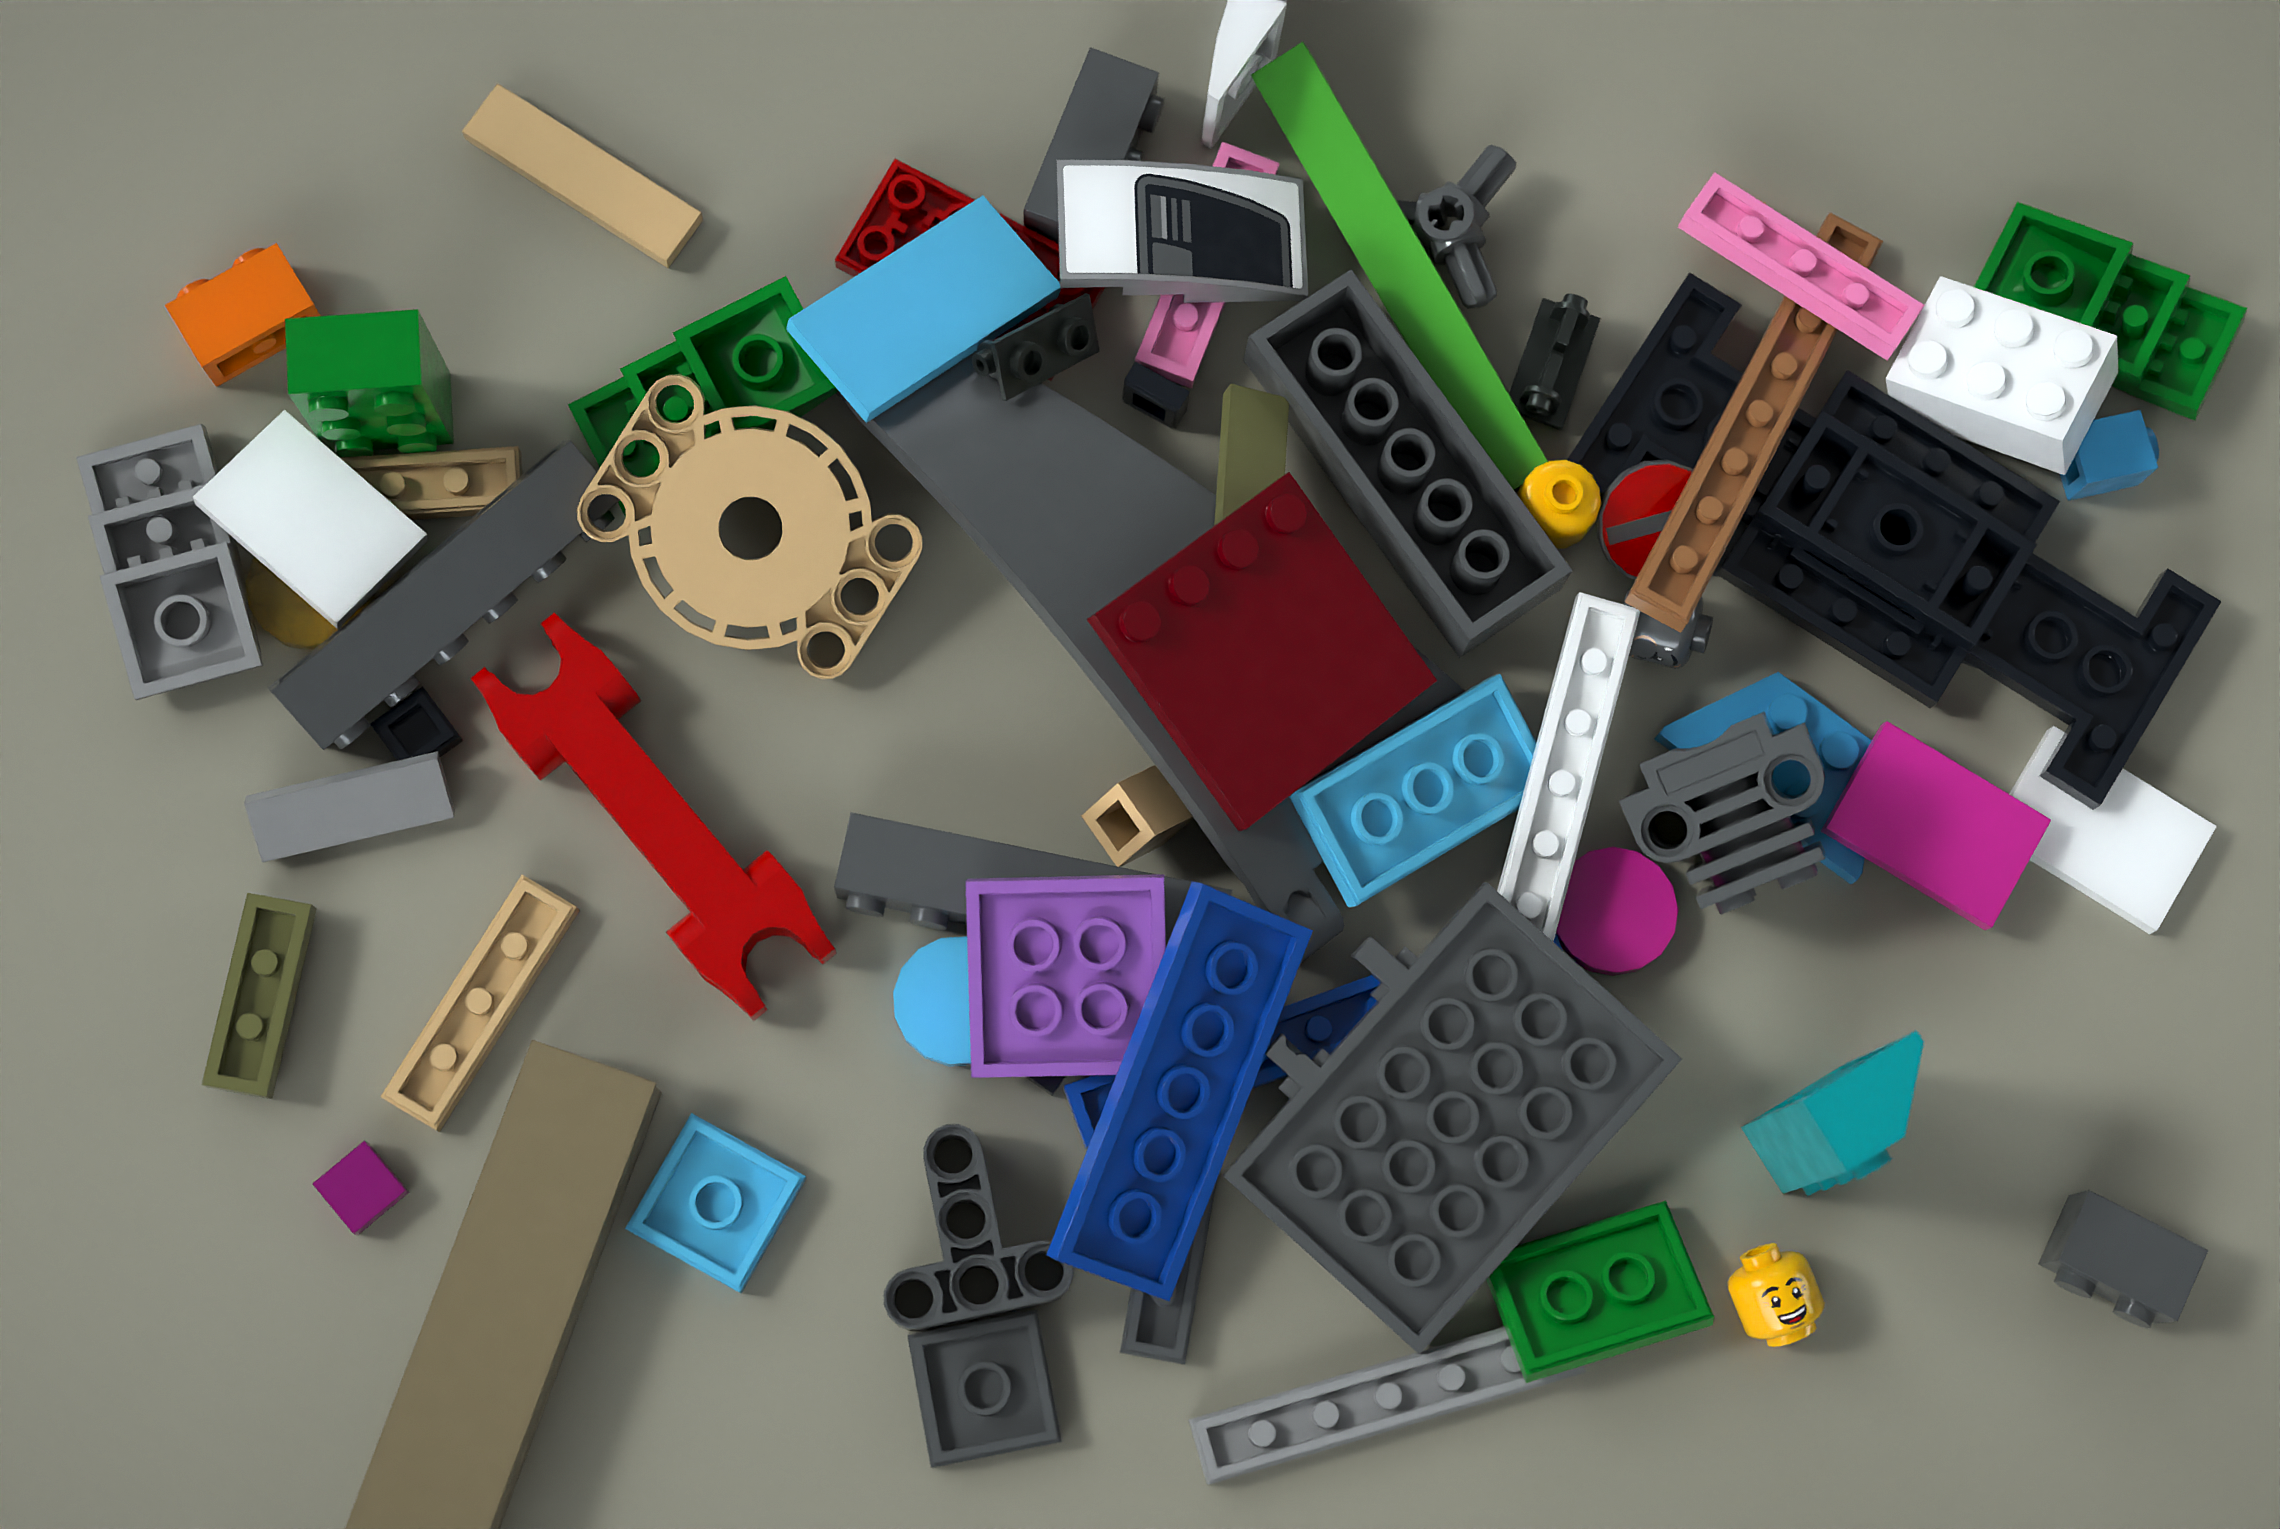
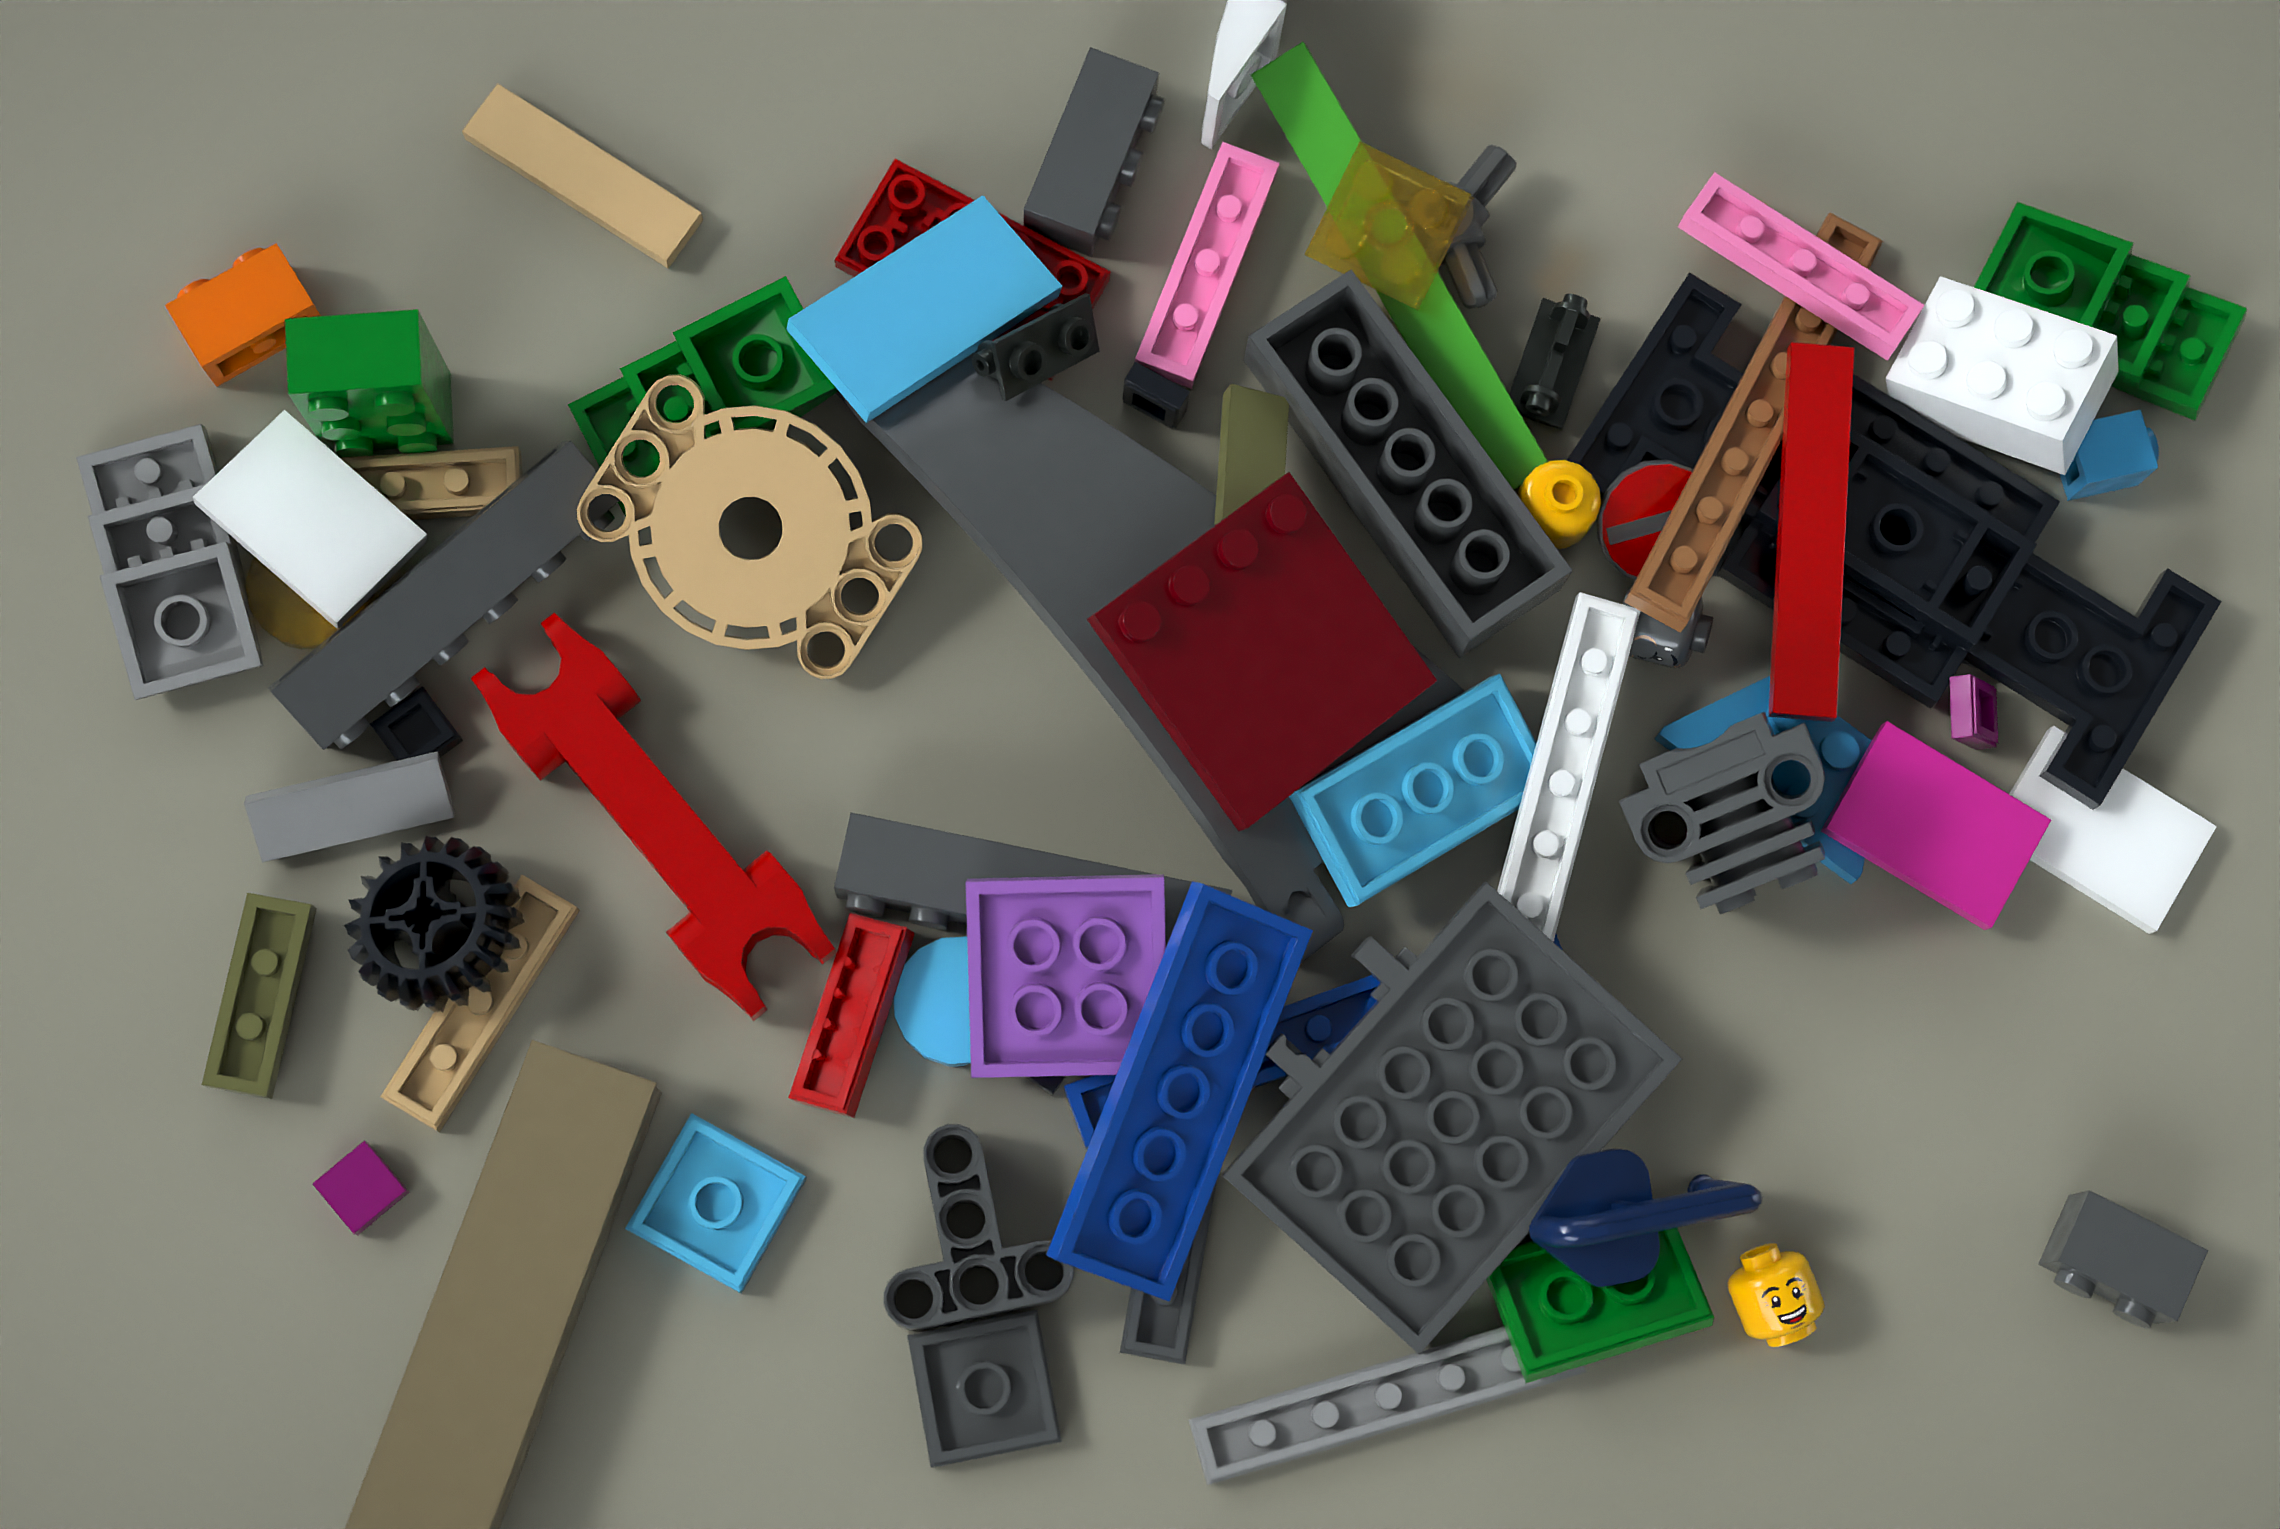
slope [1056,160,1308,303] -> none
tan brick [1081,765,1194,867] -> none
dark pink tile [1556,847,1678,976] -> none
teal slope [1741,1030,1924,1196] -> none
none -> black gear [344,835,525,1012]
none -> red plate [788,913,915,1118]
none -> clear yellow plate [1304,141,1474,311]
none -> dark blue piece [1529,1149,1762,1287]
none -> red tile [1768,342,1854,722]
none -> magenta tile [1949,674,1999,750]

